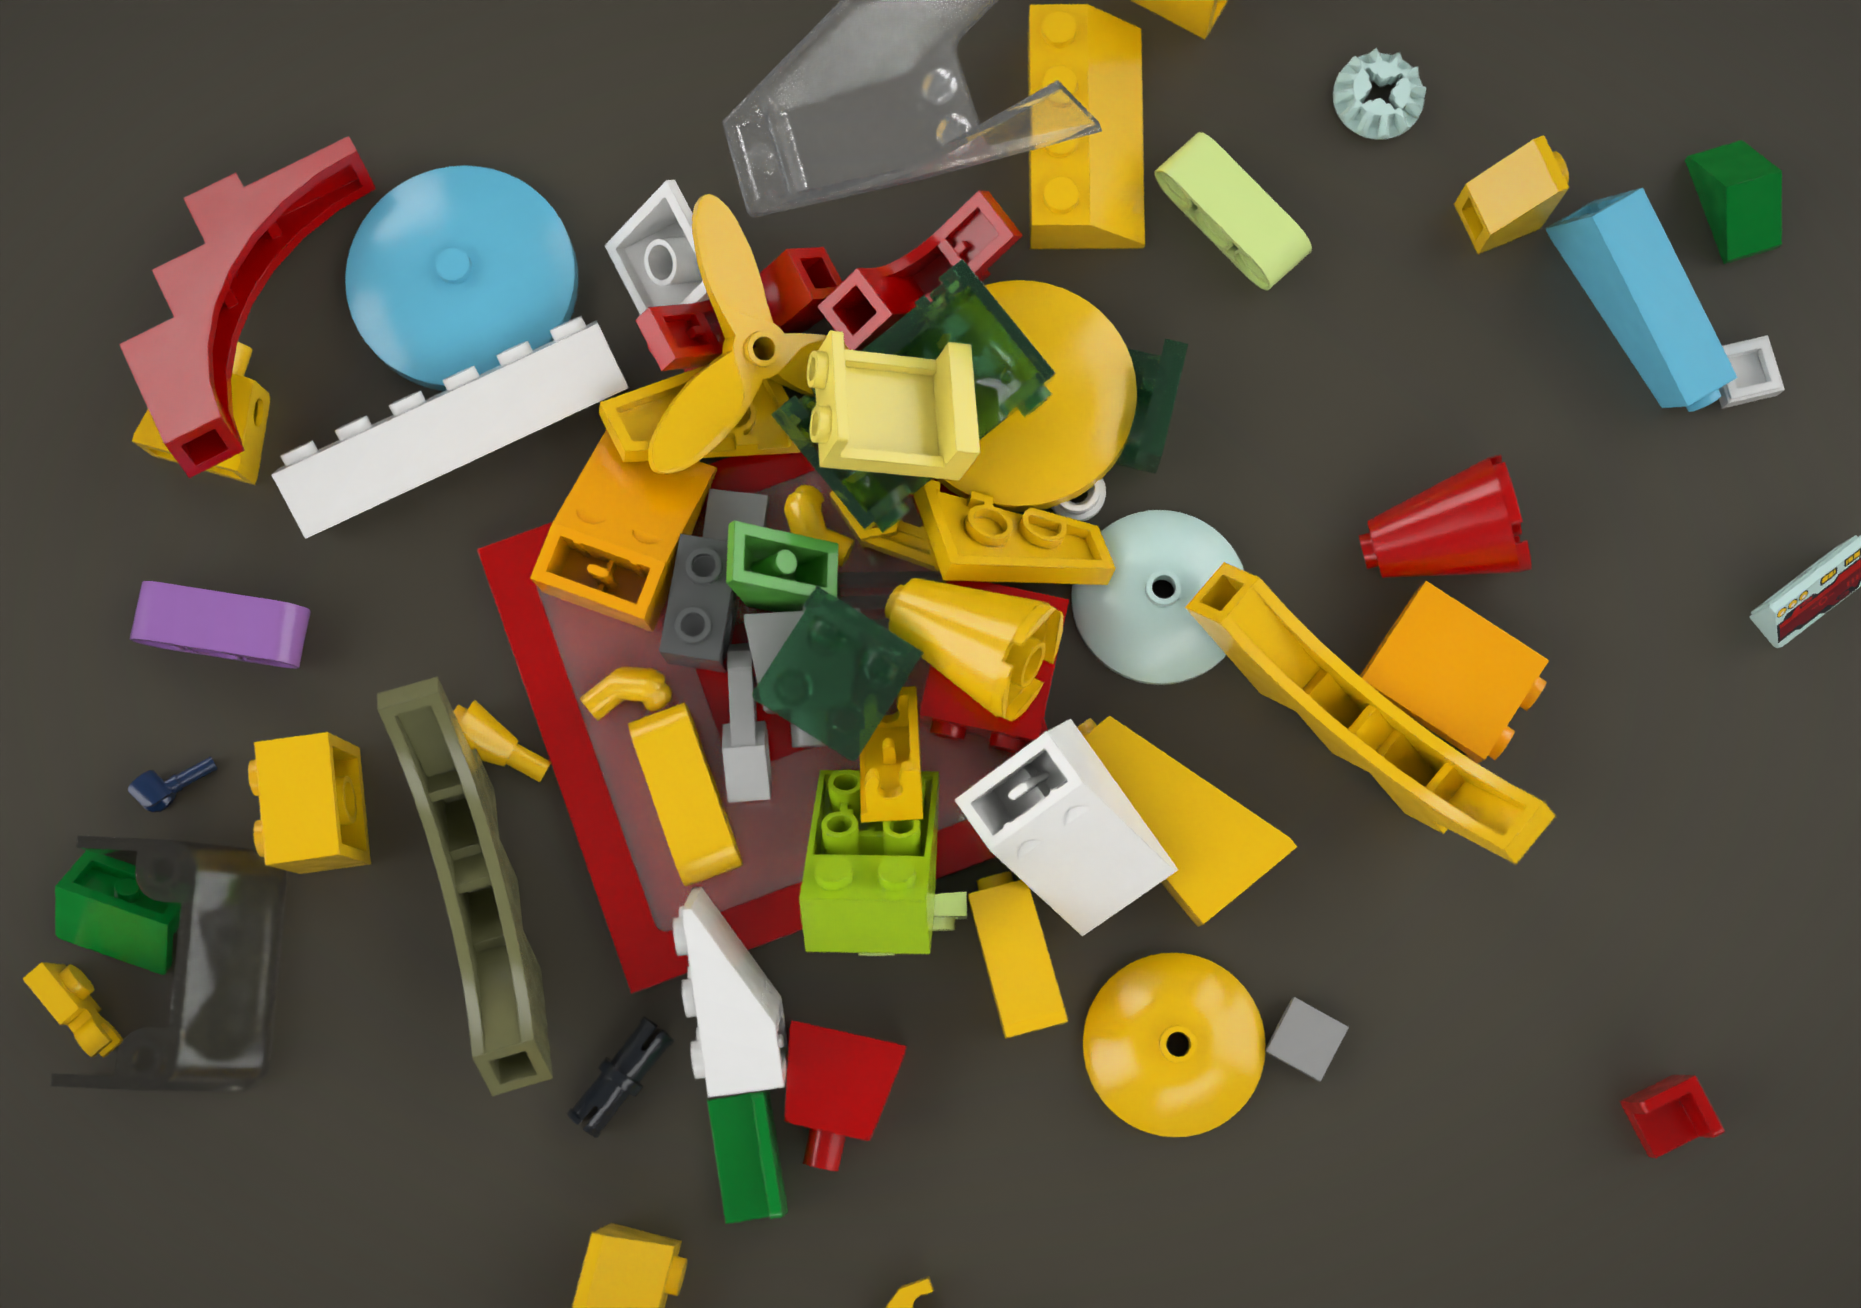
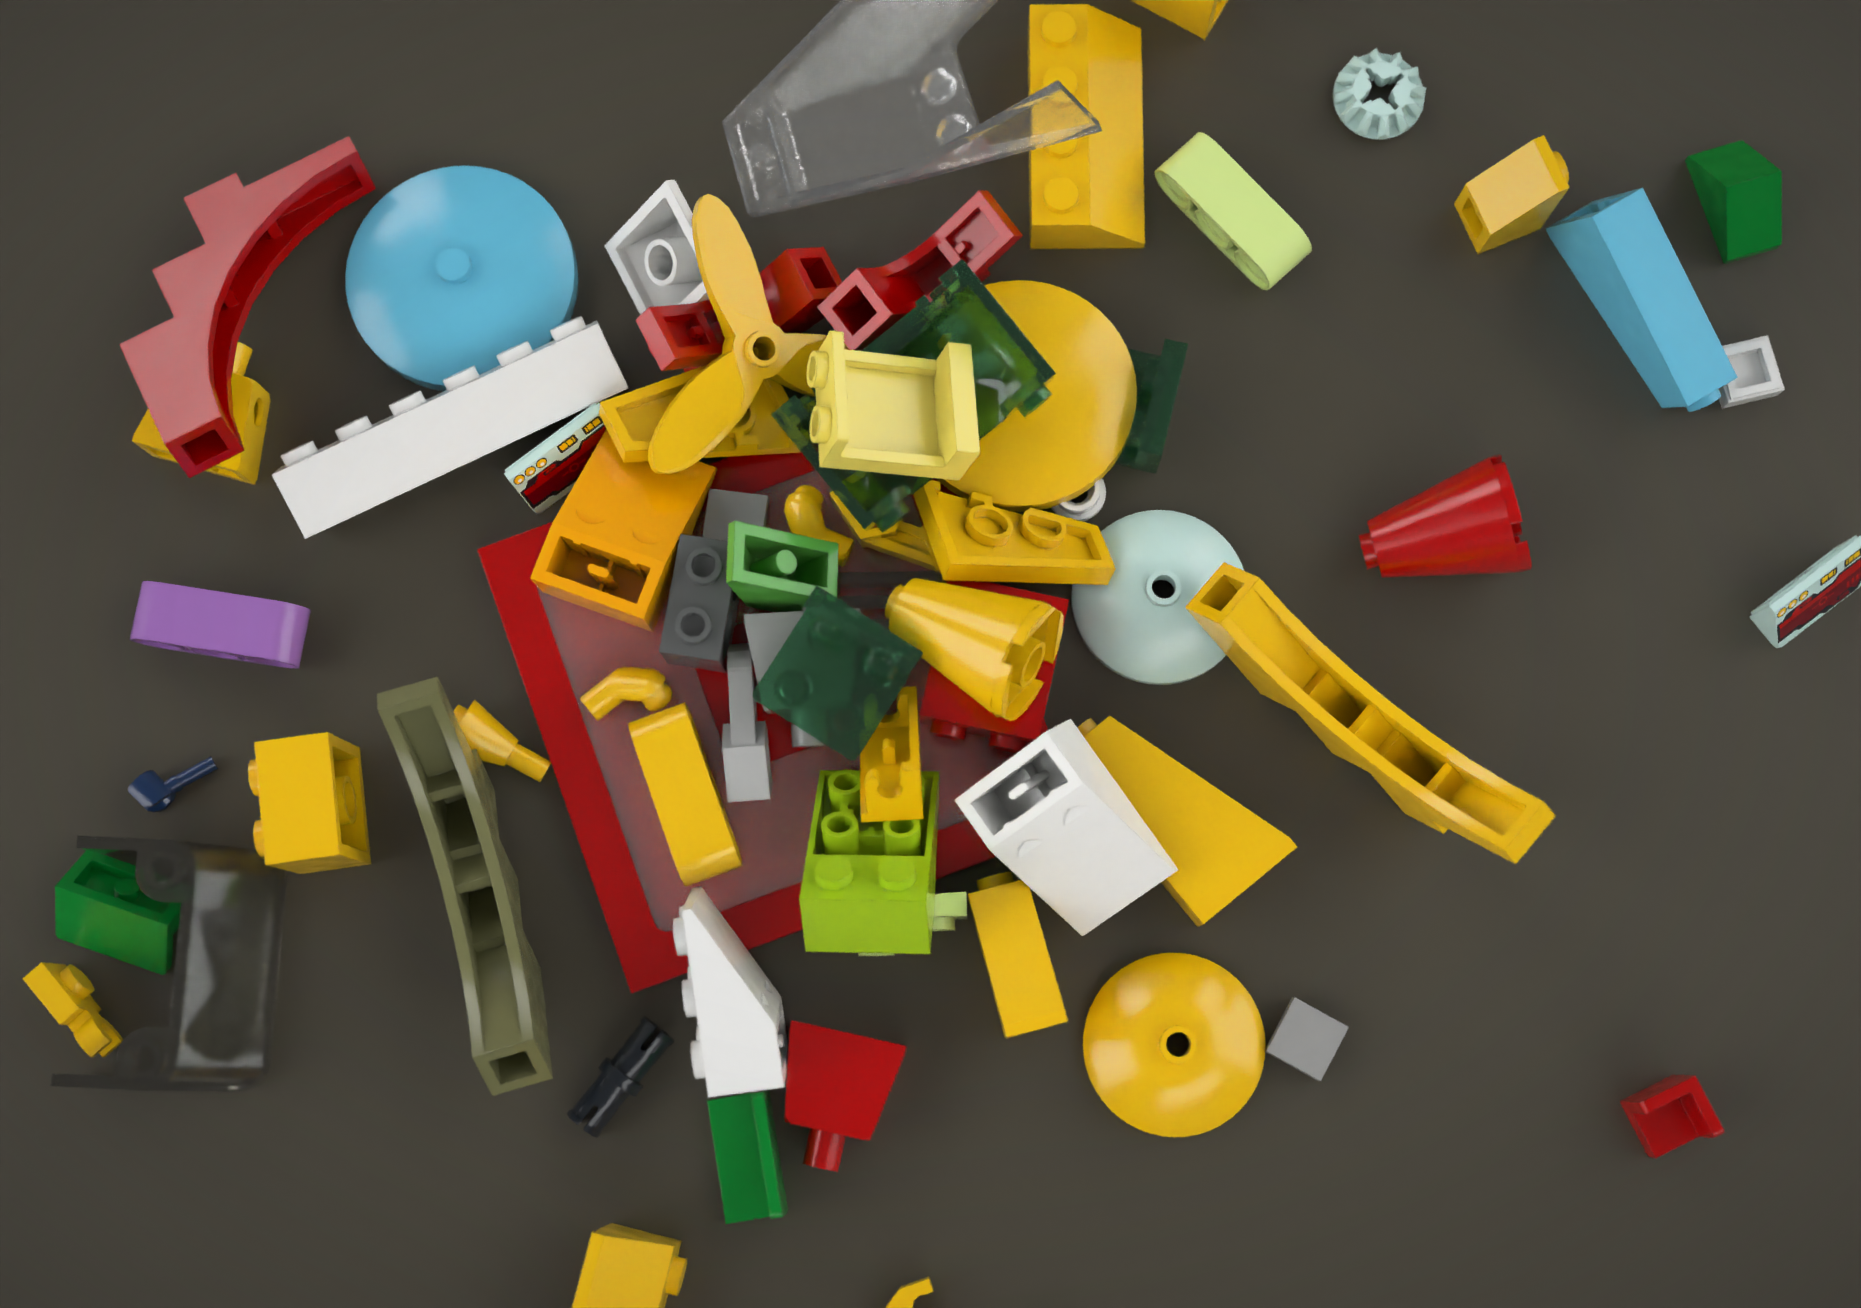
light orange panel [1360,581,1549,764] -> none
none -> slope [504,403,606,514]

